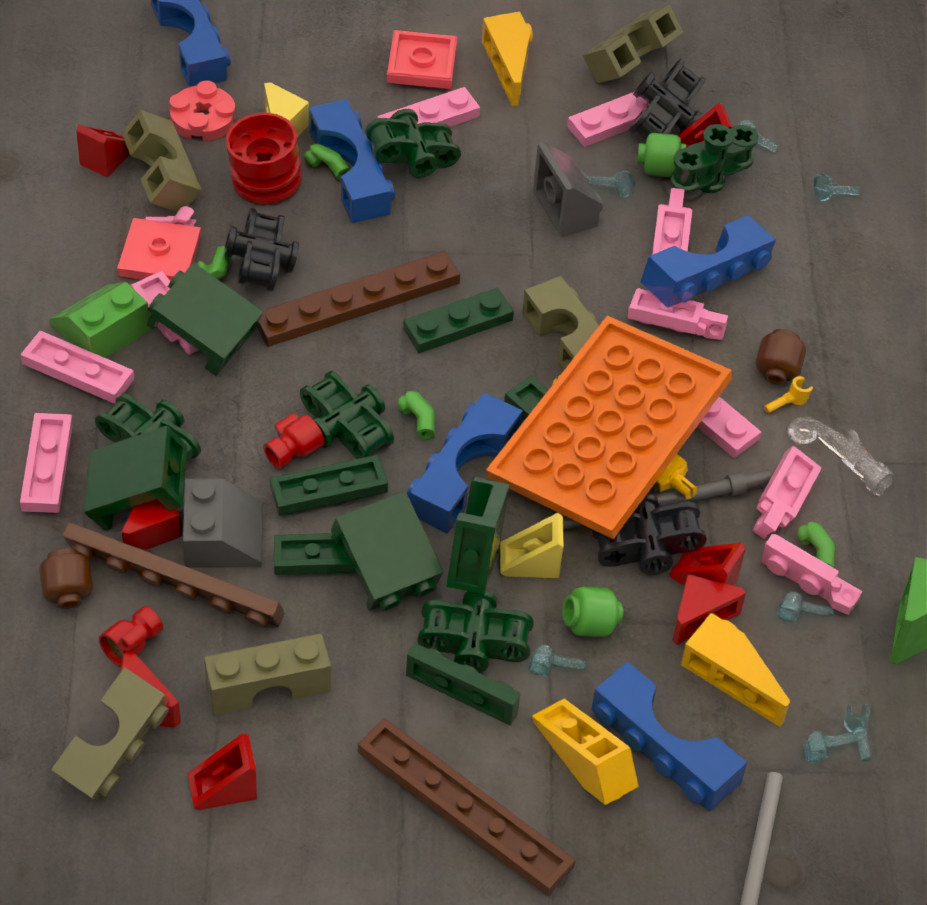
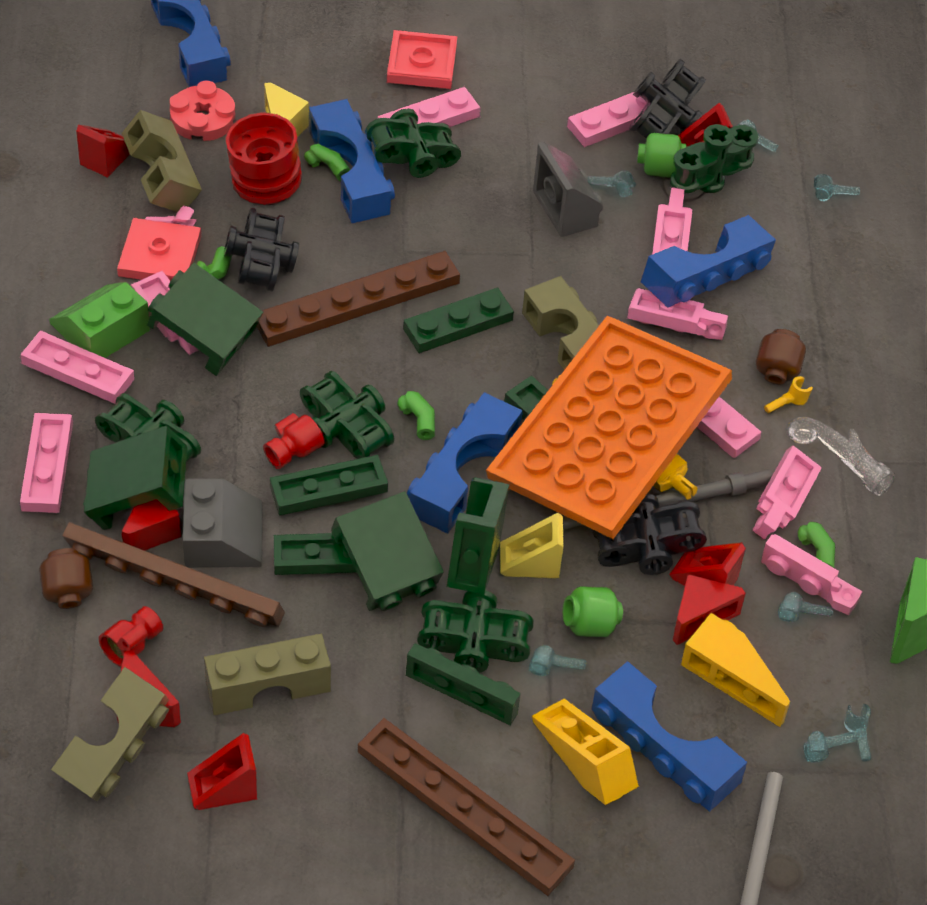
yellow slope [482,11,533,107] -> none
olive arch [582,4,683,84] -> none

